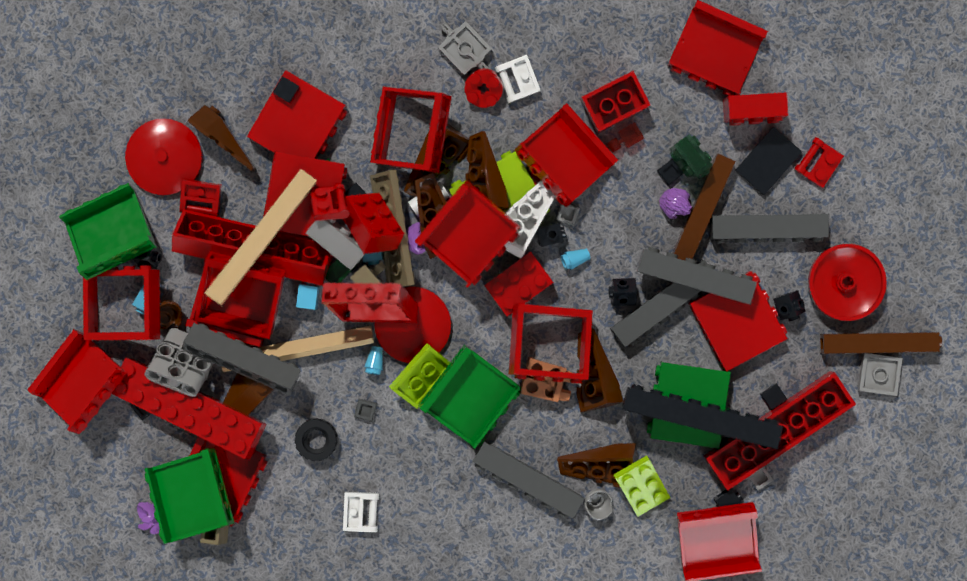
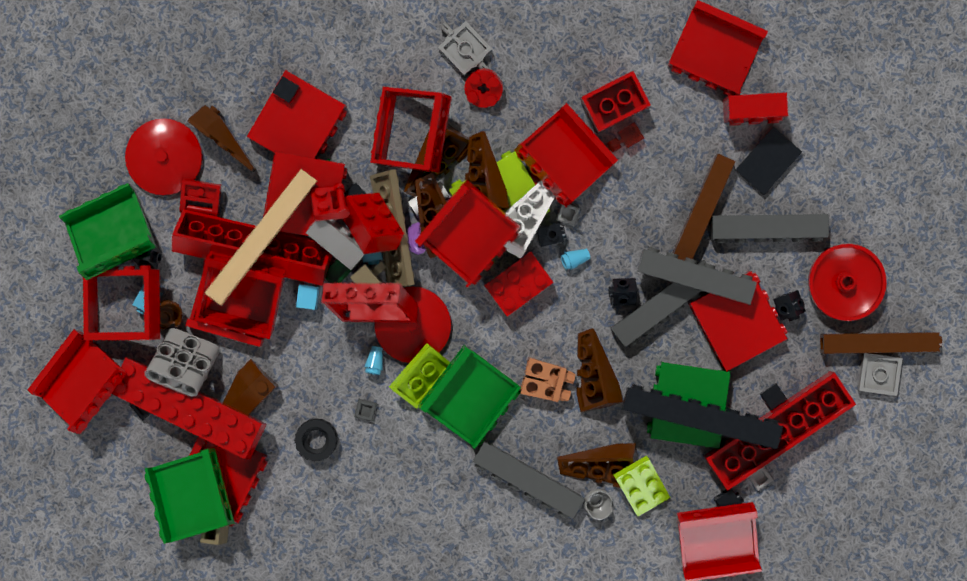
medium lavender hair [137,502,160,534] -> none
dark grey brick [183,323,301,396] -> none
tan tile [221,326,374,372] -> none
white plate [343,492,379,532] -> none
white plate [495,55,541,104] -> none
red window [509,304,593,384] -> none
black tile [657,159,684,185] -> none
medium lavender hair [659,188,693,219] -> none
clear green brick [670,134,713,179] -> none
red plate [794,137,844,188] -> none

